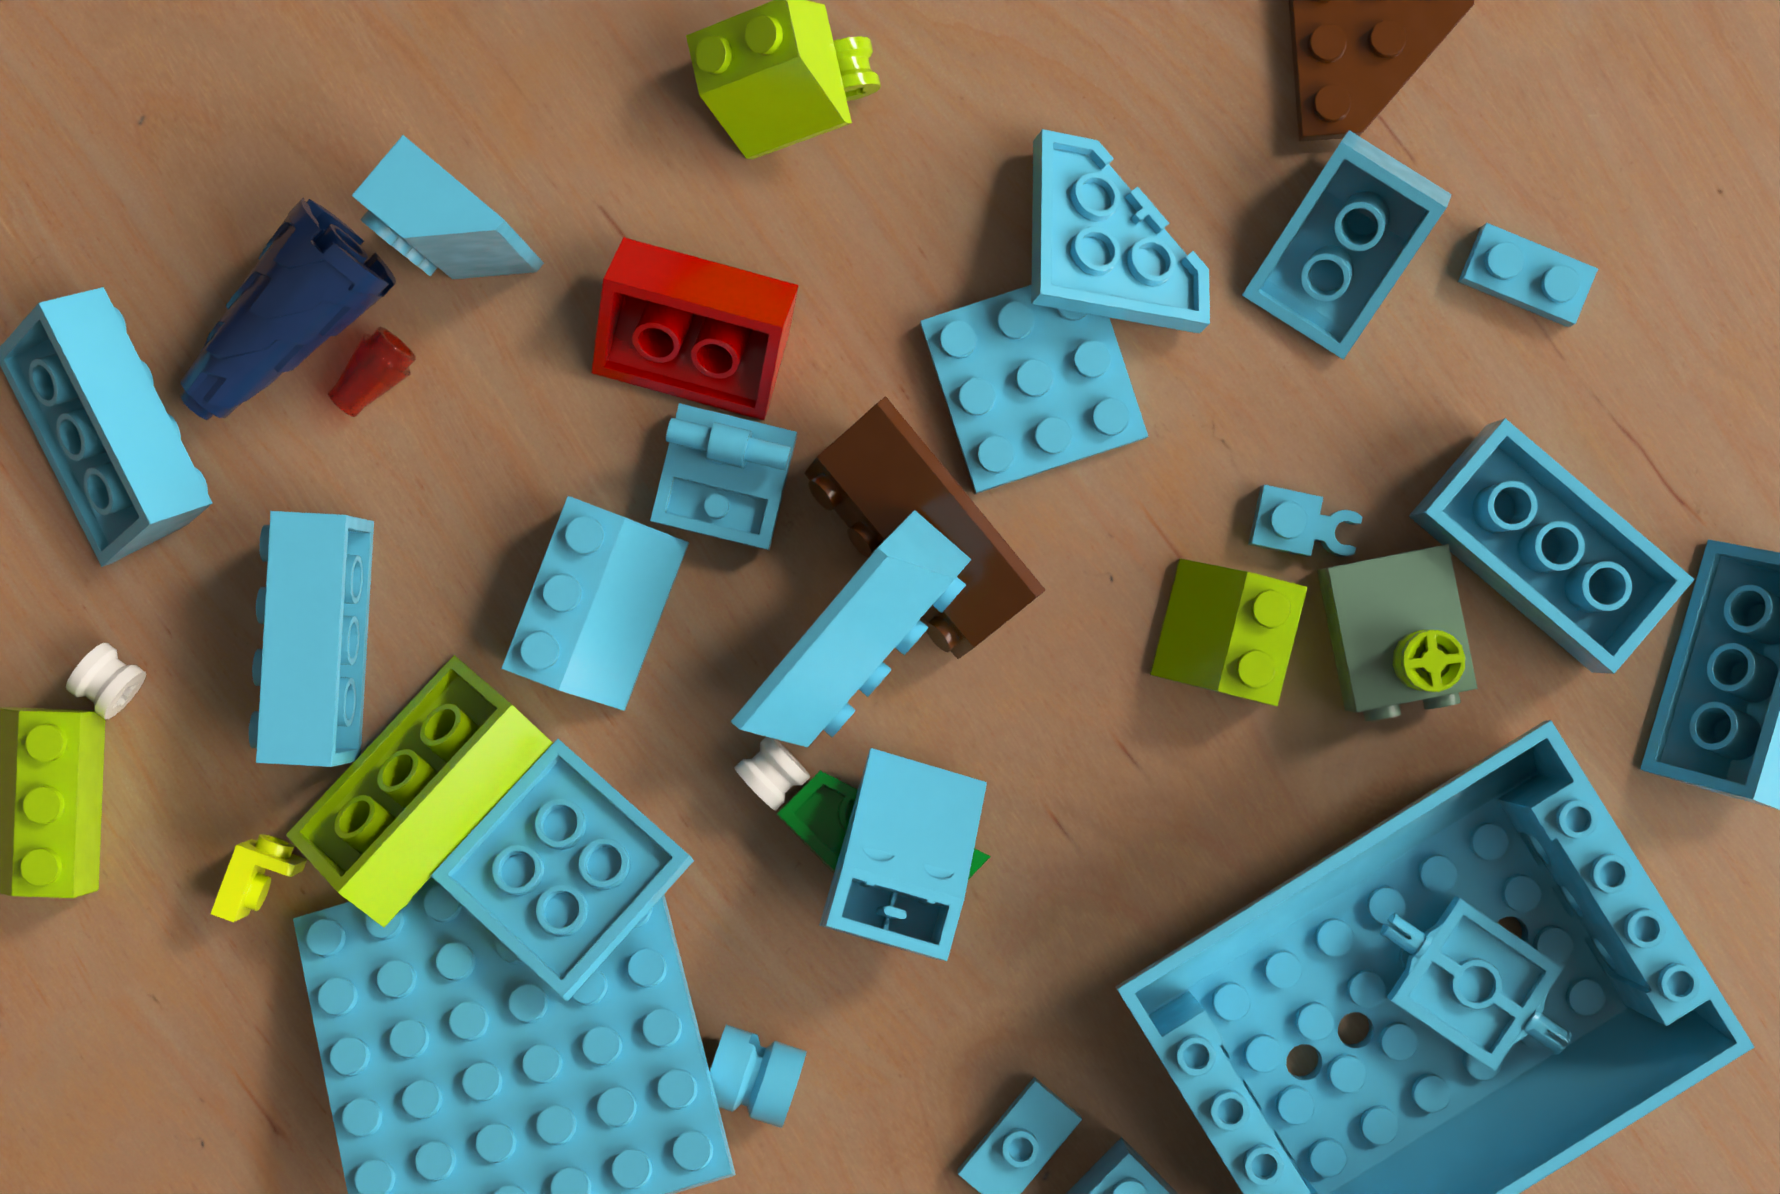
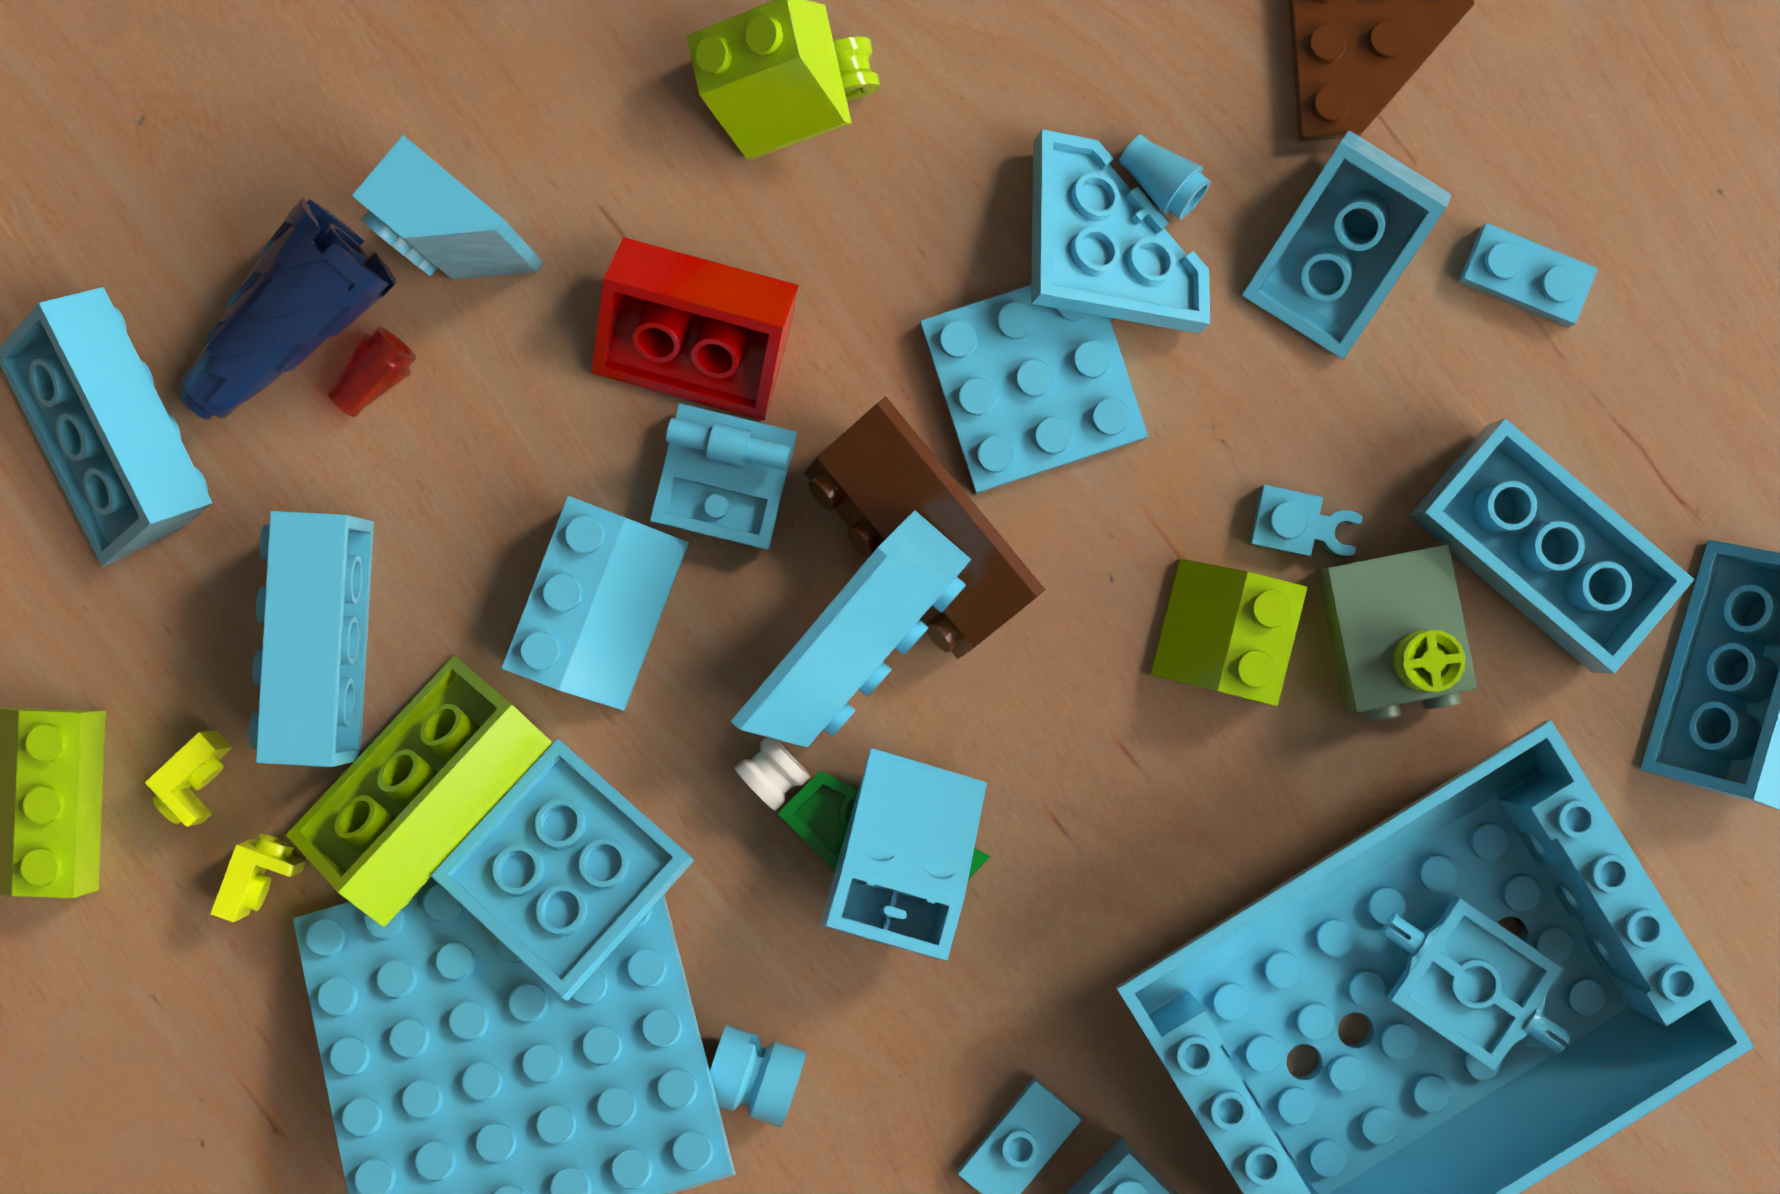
white wheel [66,643,146,719] -> none
none -> neon yellow bracket [145,730,233,827]
none -> medium azure cone [1119,134,1211,220]

